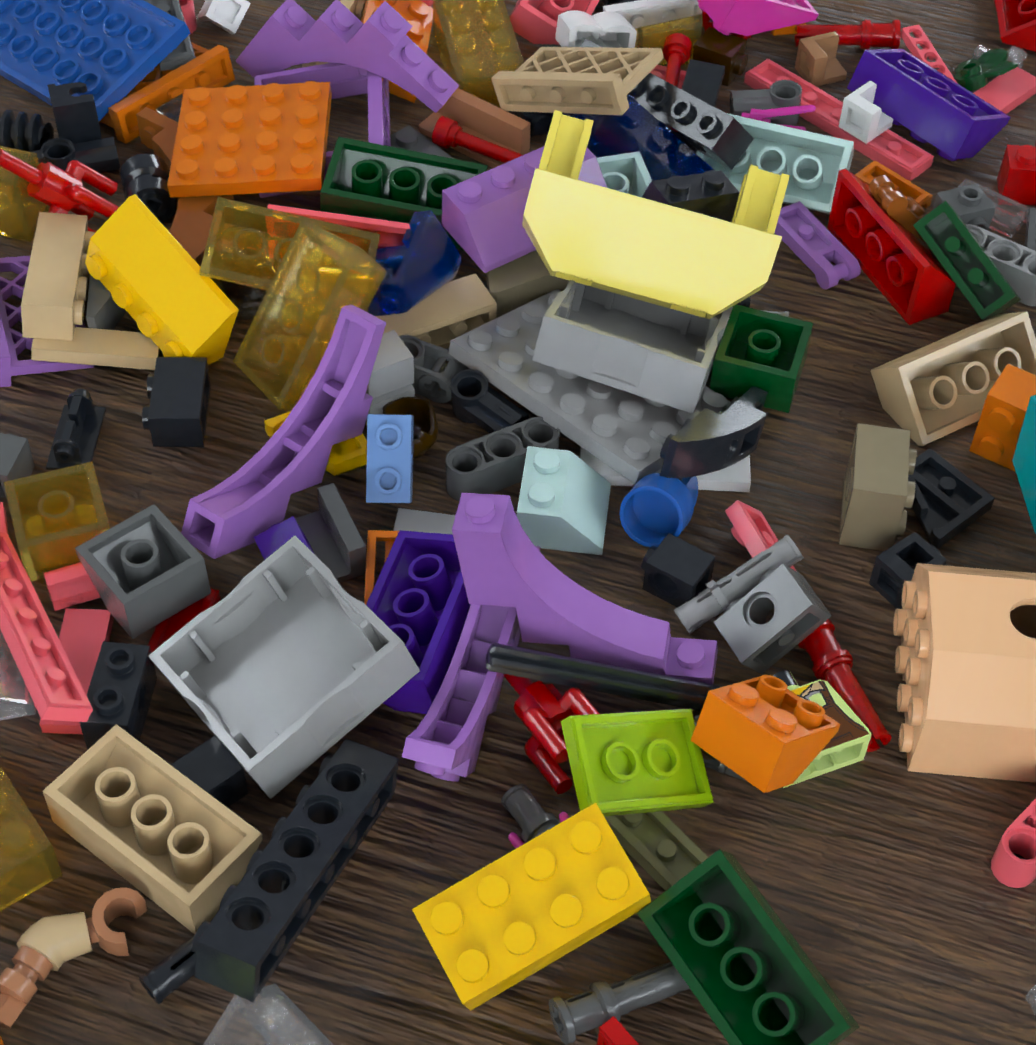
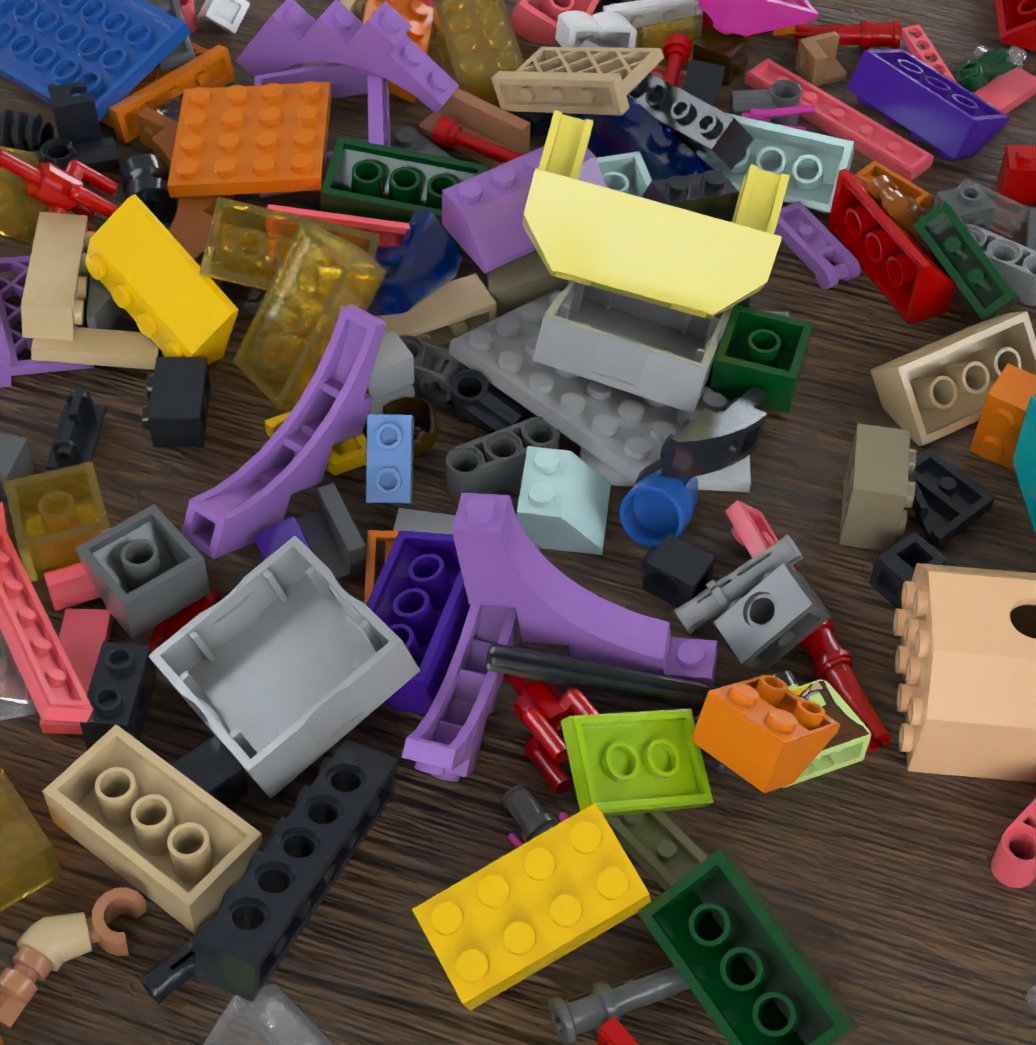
white panel [838,81,893,144] -> none

